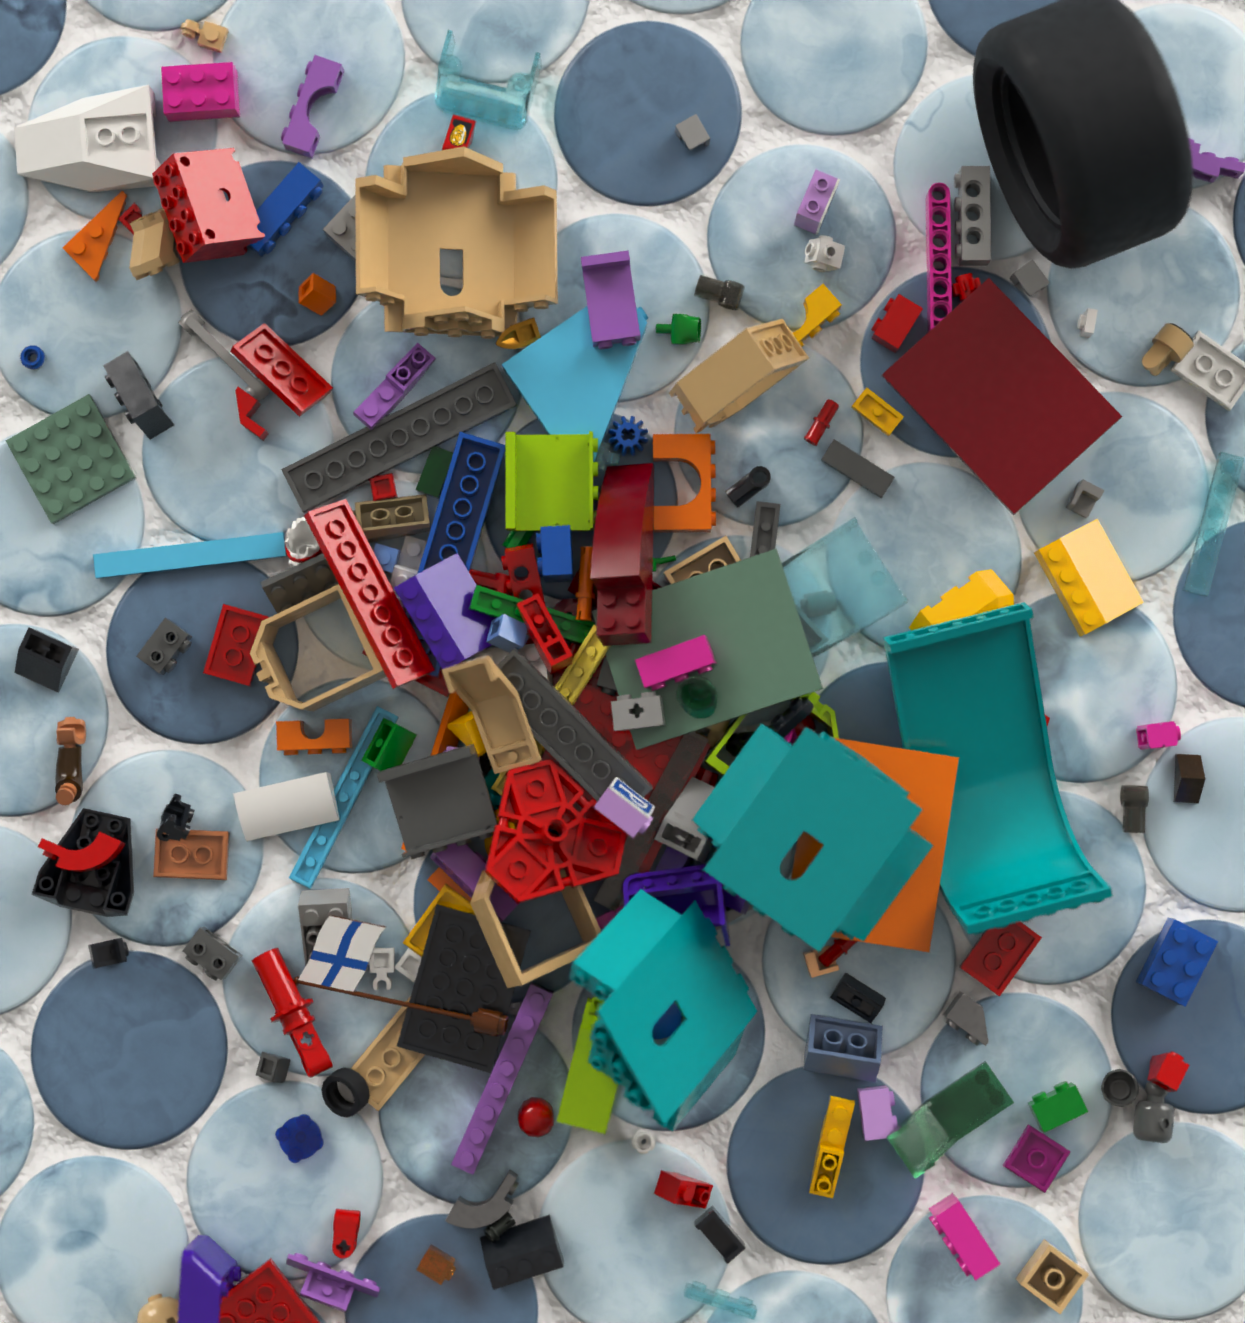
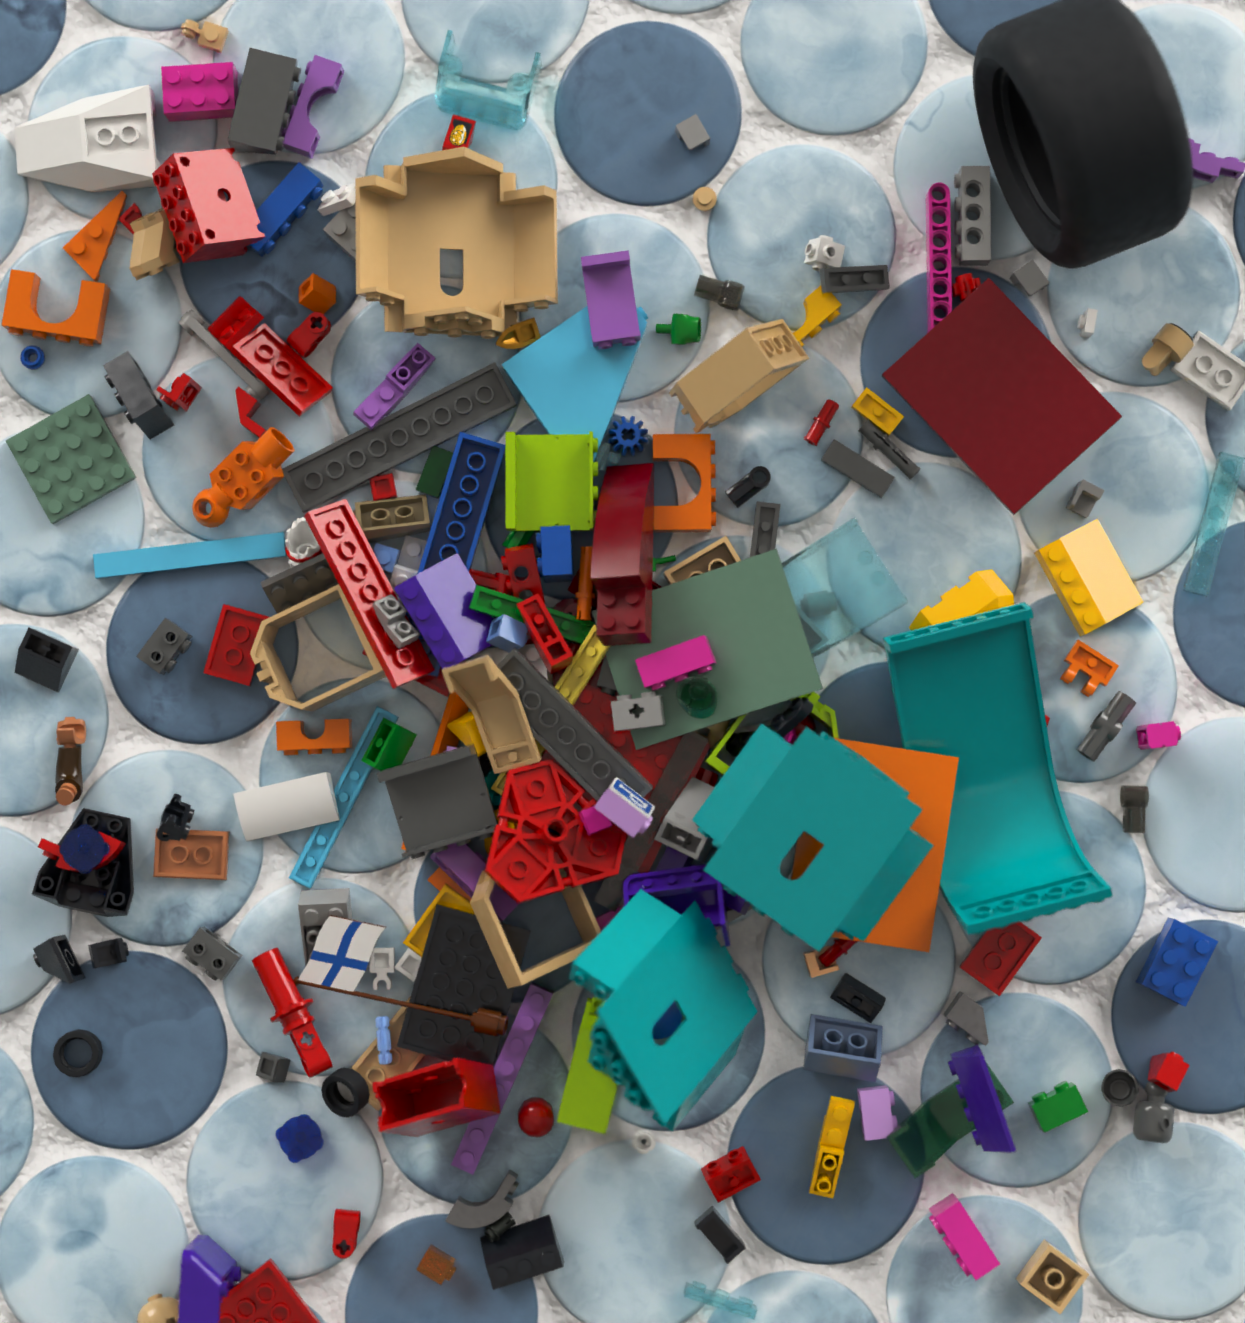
medium lavender bracket [286,1253,380,1313] -> none
red slope [654,1170,713,1209] -> none
lavender piece [794,170,840,235] -> none
red brick [871,294,923,353] -> none
magenta tile [1003,1124,1071,1193] -> none
dark brown slope [1173,754,1205,803] -> none
none -> orange arch [2,269,111,347]
none -> black slope [33,935,86,984]
none -> black tyre [53,1029,103,1077]
none -> clear blue piece [59,824,110,874]
none -> red bracket [156,373,202,411]
none -> orange brick [192,427,295,528]
none -> red bracket [208,296,264,351]
none -> dark grey windscreen [228,48,301,155]
none -> red piece [286,312,331,358]
none -> white plate [317,183,355,216]
none -> light grey slope [372,594,420,649]
none -> red gear [372,1058,501,1137]
none -> light blue axle [375,1016,393,1065]
none -> dark pink tile [579,806,612,836]
none -> tan plate [693,187,717,211]
none -> red bracket [701,1146,761,1203]
none -> dark grey plate [820,265,890,294]
none -> dark grey pin [858,420,921,480]
none -> dark purple slope [948,1045,1016,1153]
none -> orange plate [1060,640,1119,697]
none -> dark grey piece [1076,691,1136,762]

